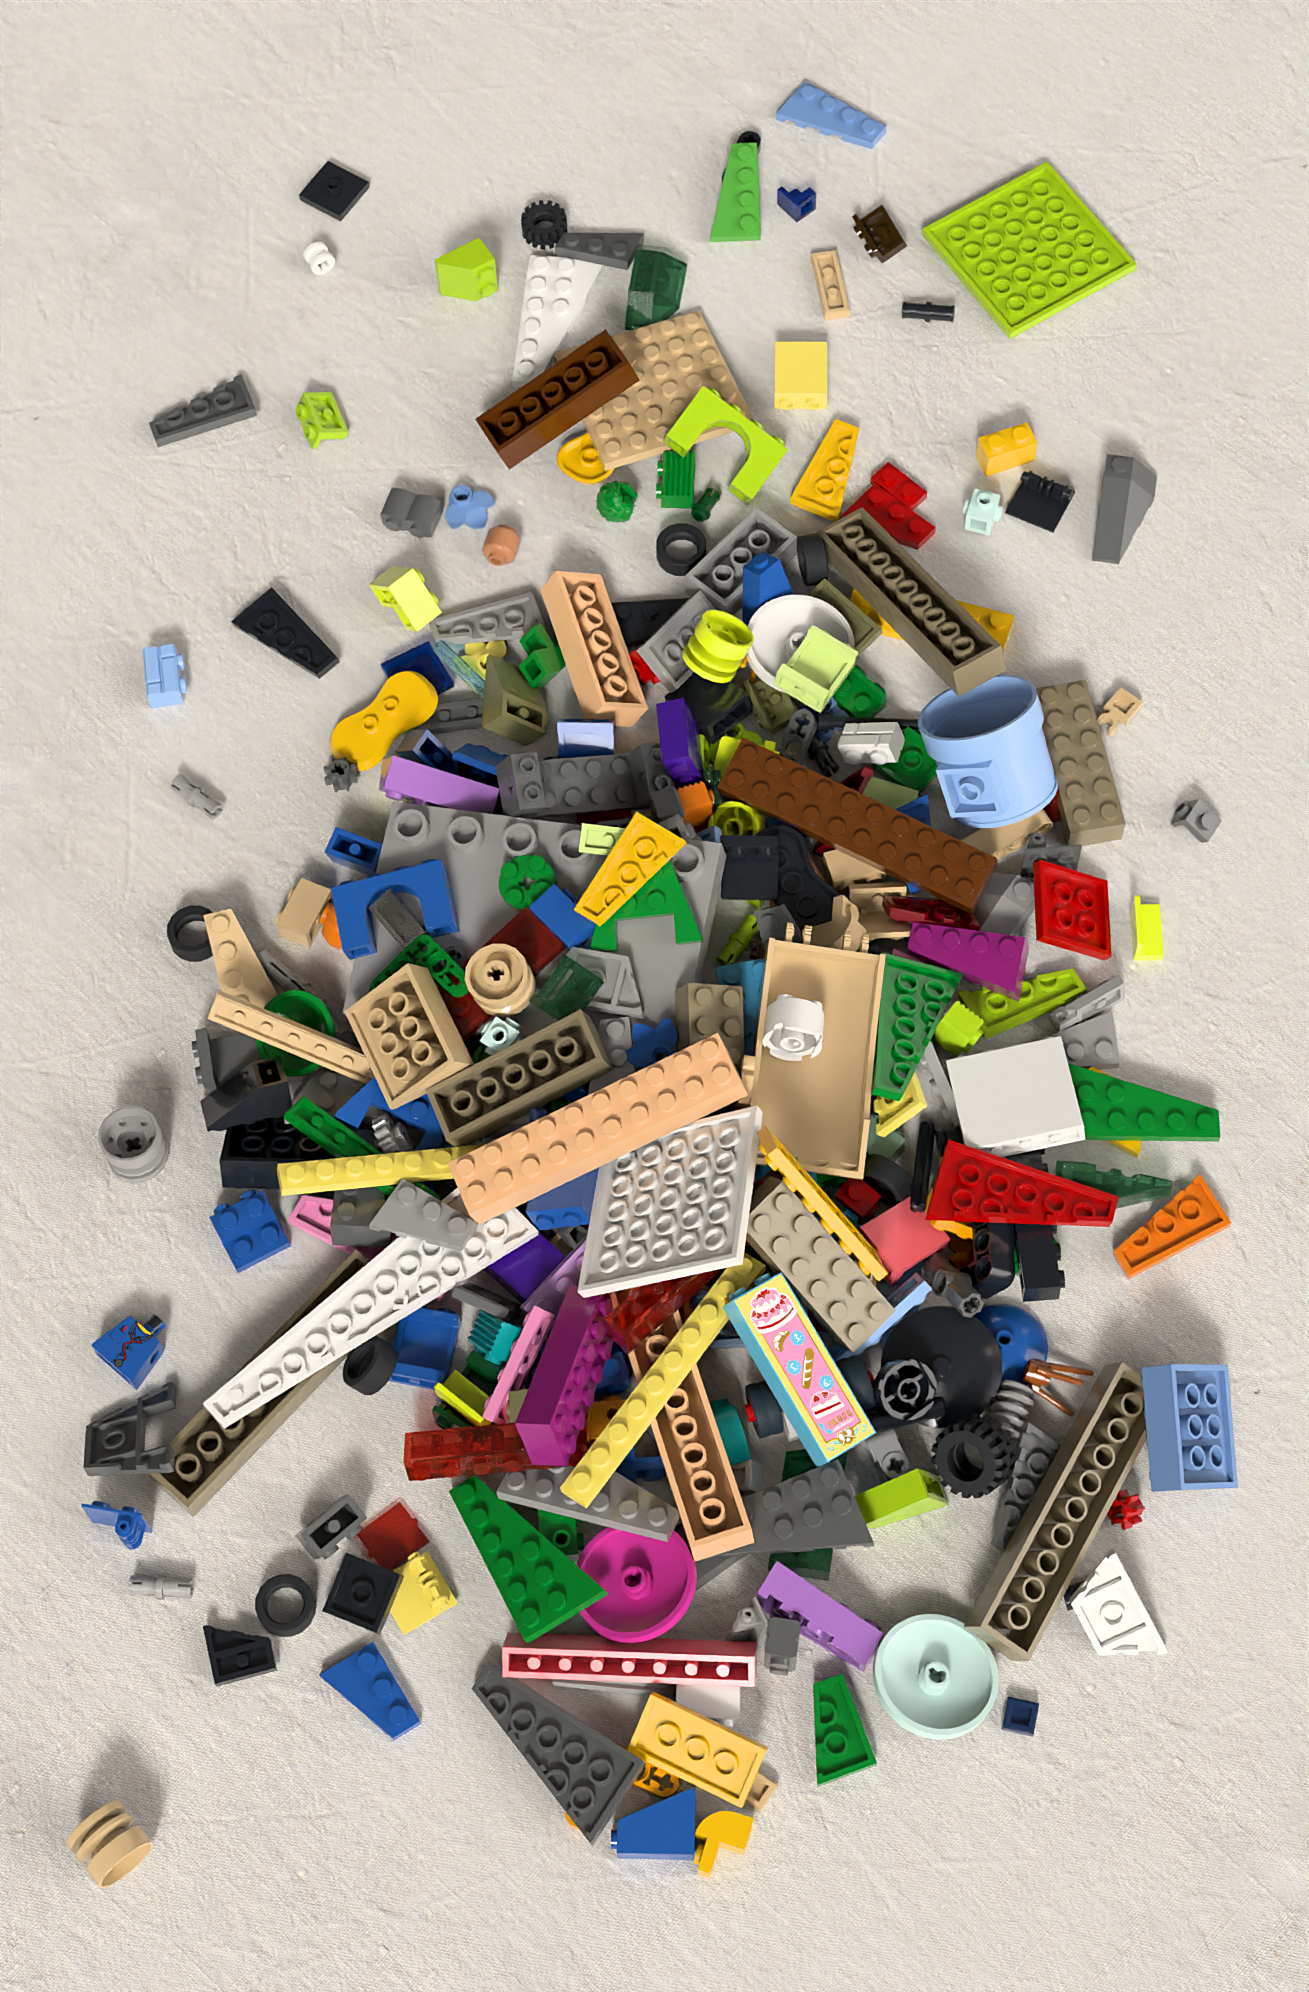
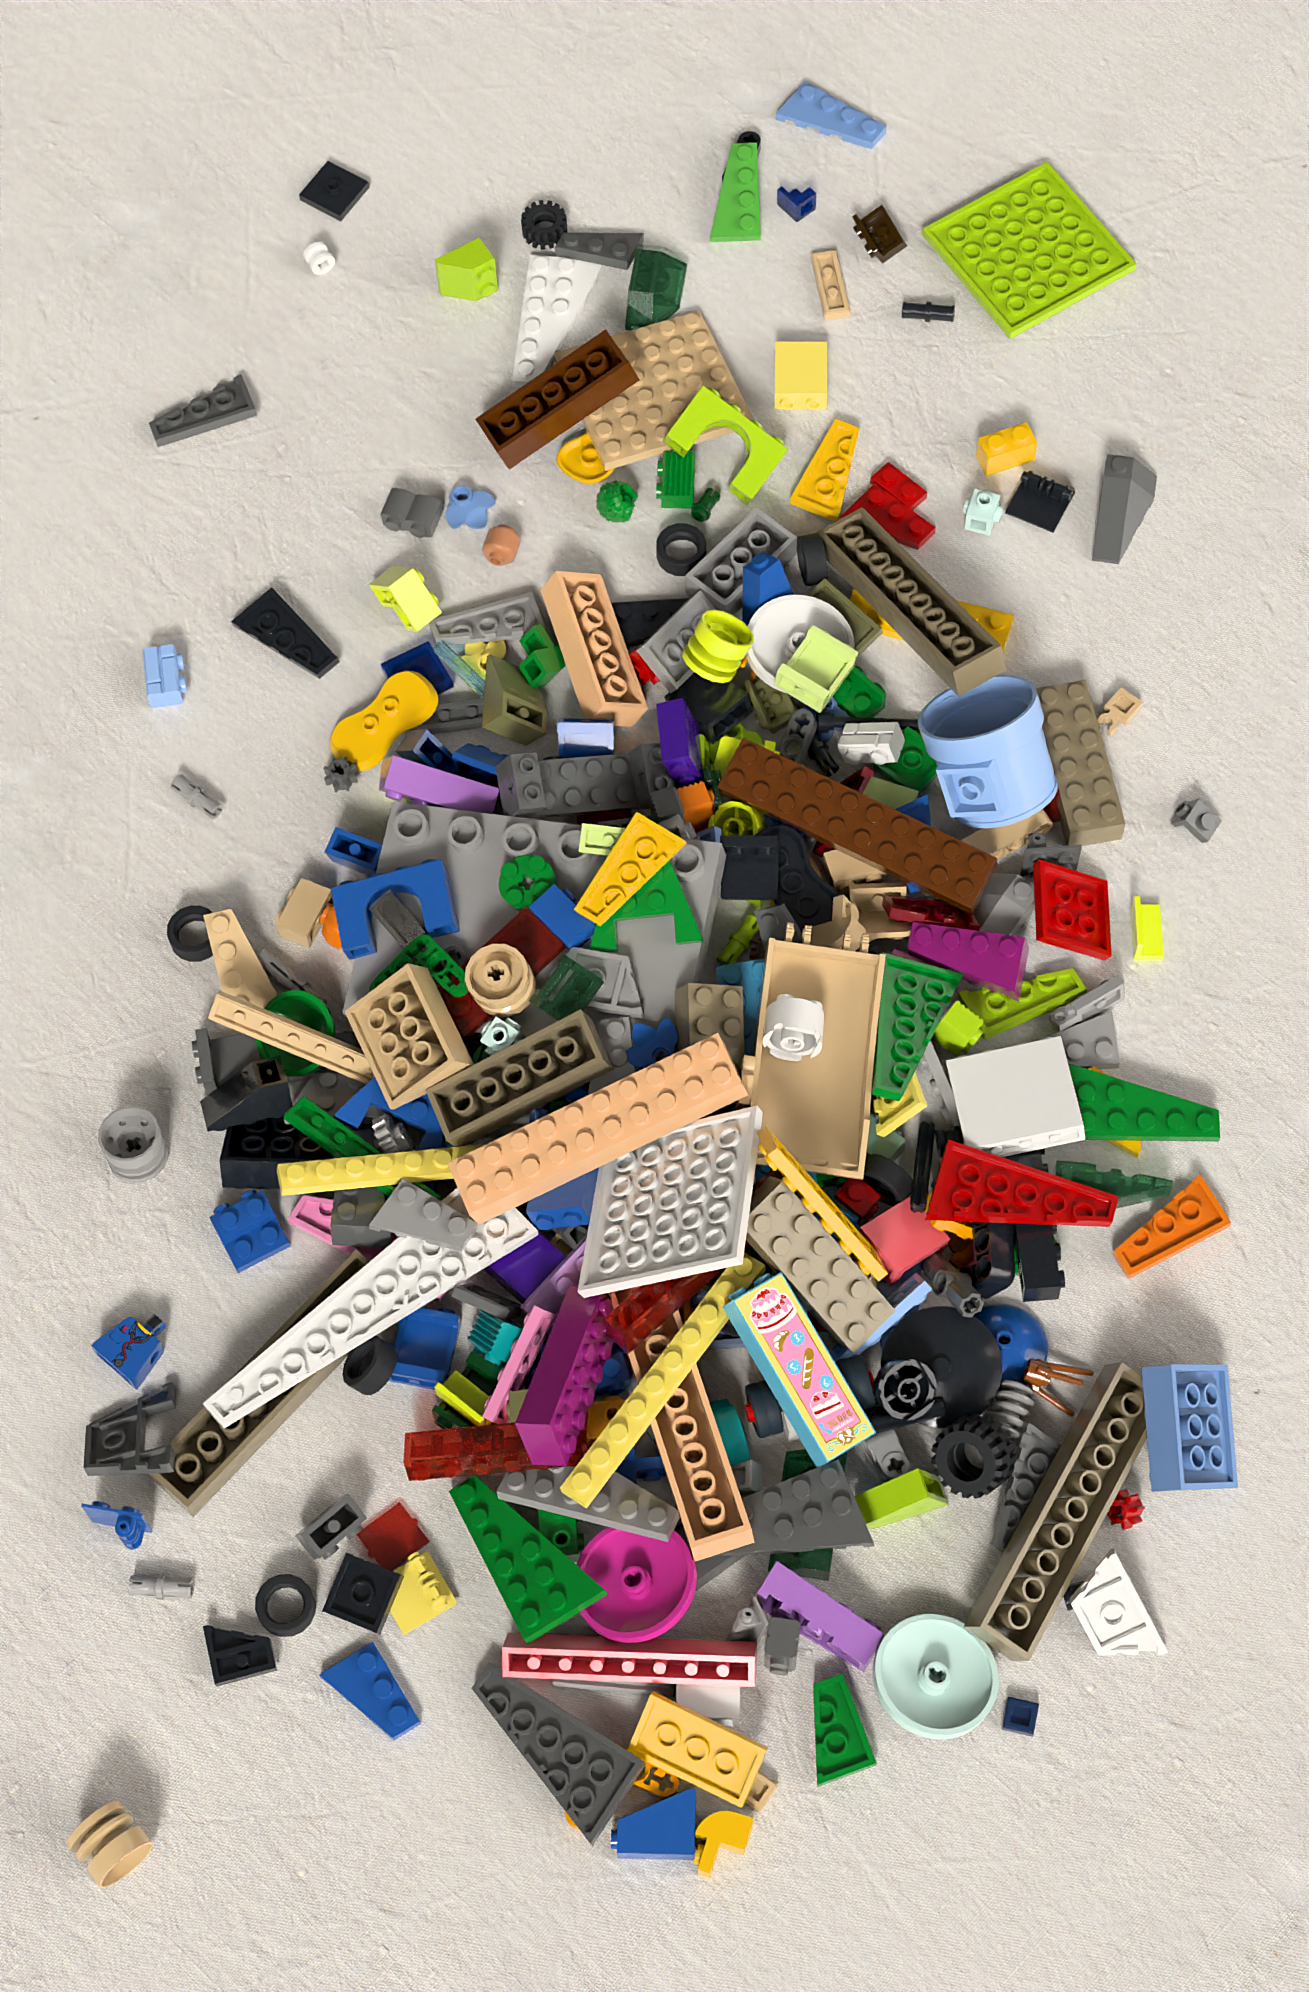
lime bracket [295,392,348,449] -> none

